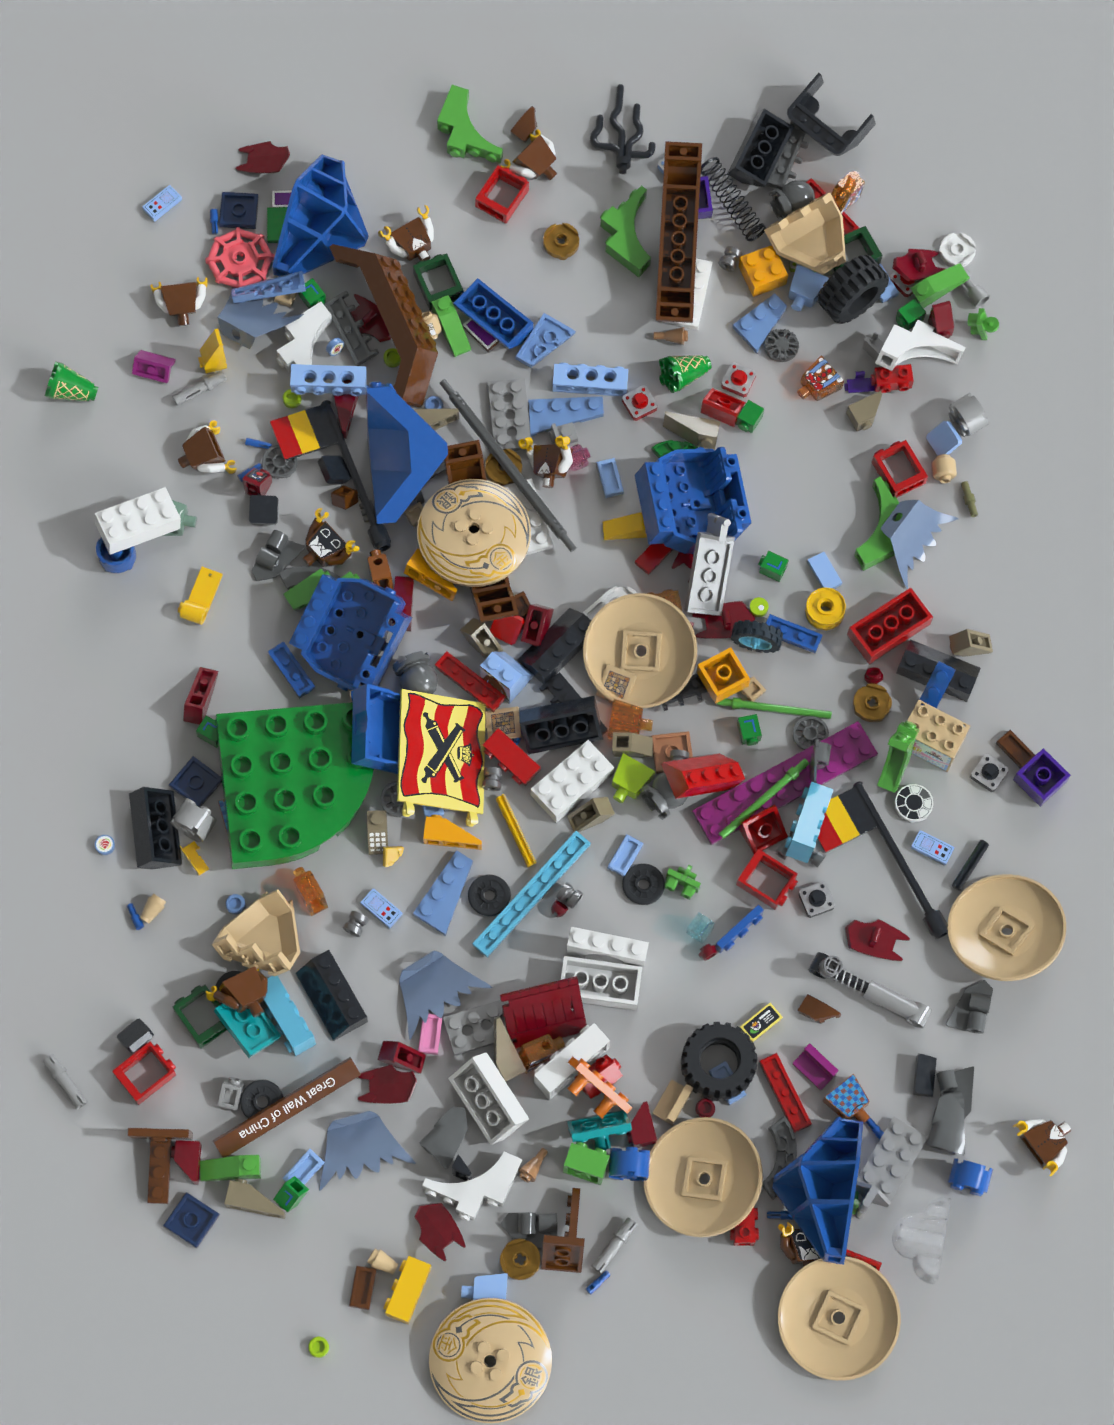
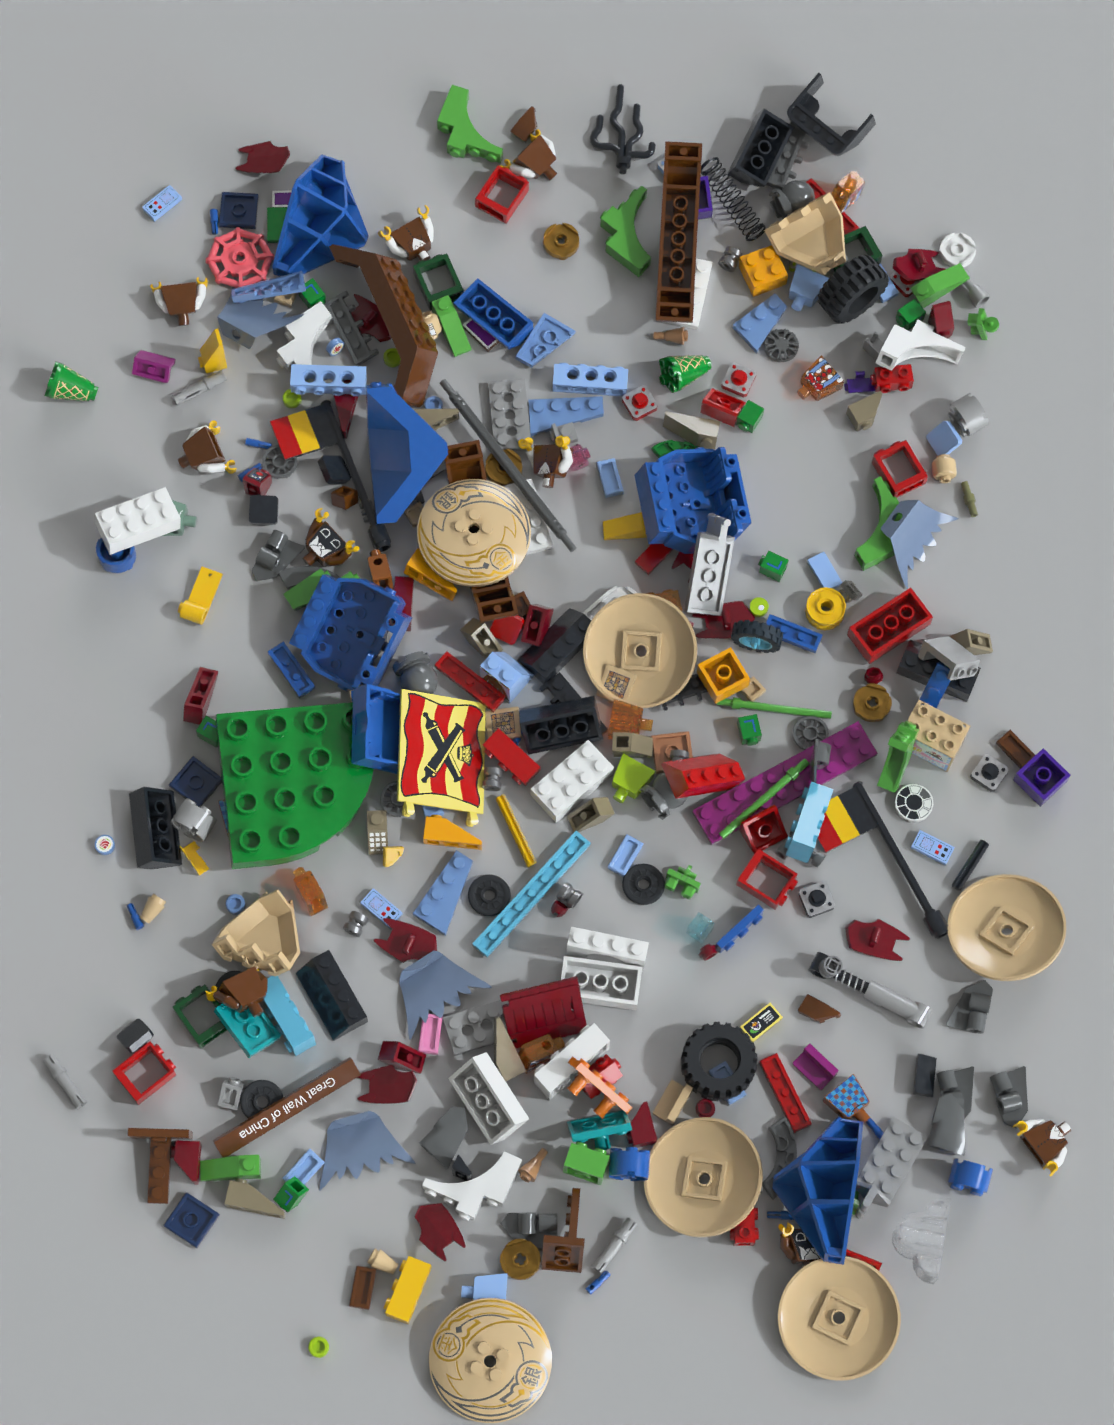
none -> dark red shield [374,918,437,963]
none -> clear smoke tile [838,580,863,603]
none -> light grey panel [918,636,981,680]
none -> dark grey panel [990,1066,1028,1129]

